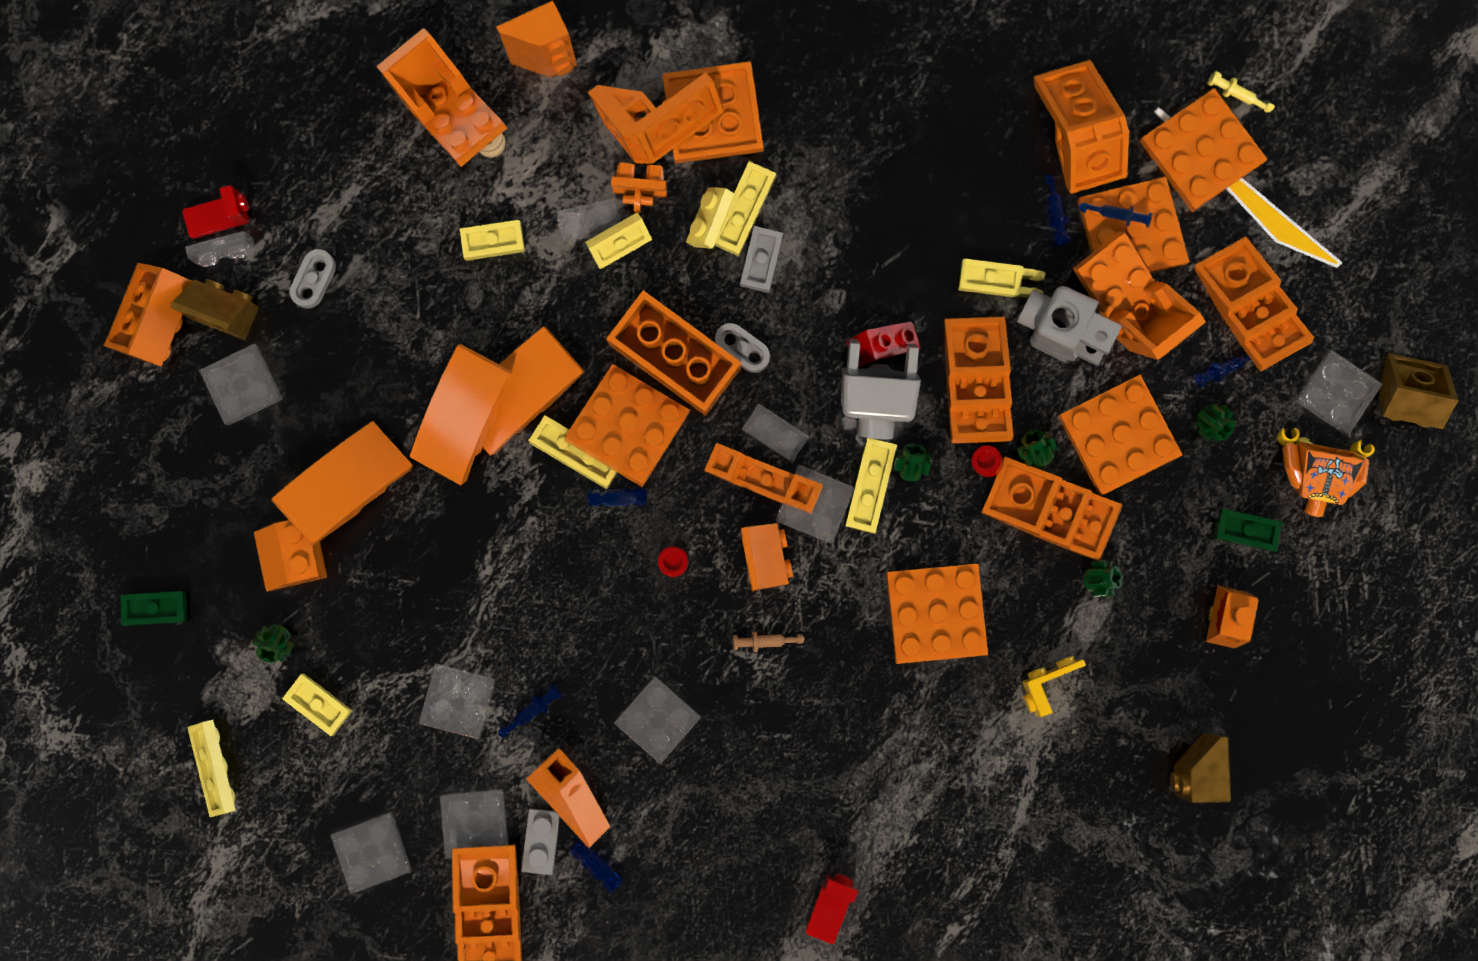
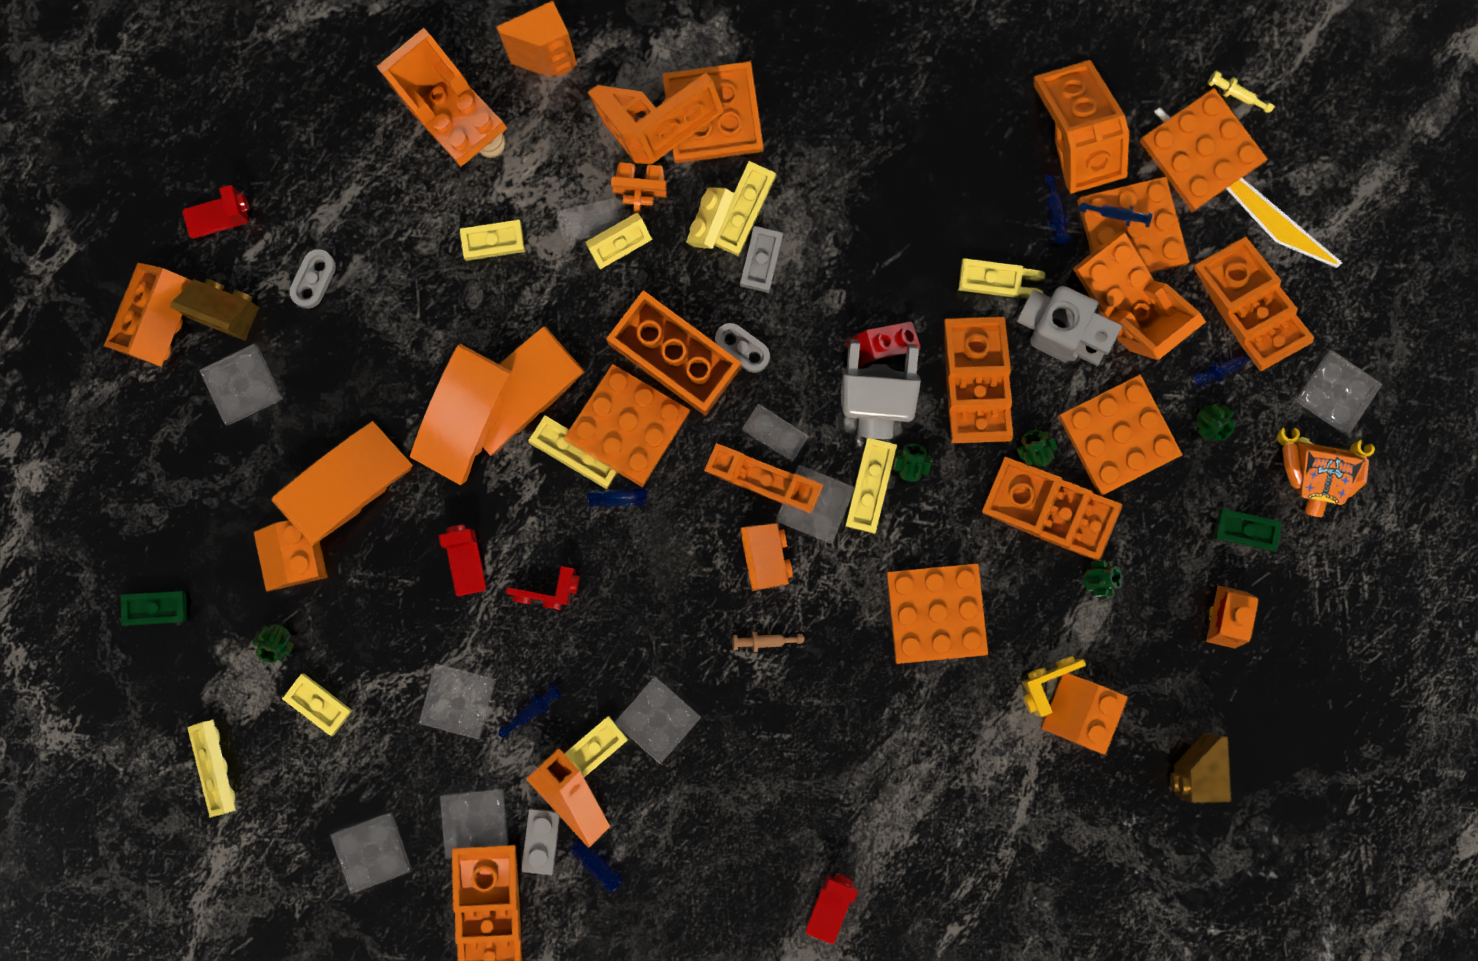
clear plate [185,231,256,266] -> none
red tile [658,546,688,577] -> none
red tile [971,445,1003,477] -> none
pearl gold slope [1378,353,1458,429] -> none
none -> red bracket [439,525,487,596]
none -> red bracket [506,566,580,610]
none -> light yellow plate [564,716,629,778]
none -> orange slope [1040,673,1128,755]

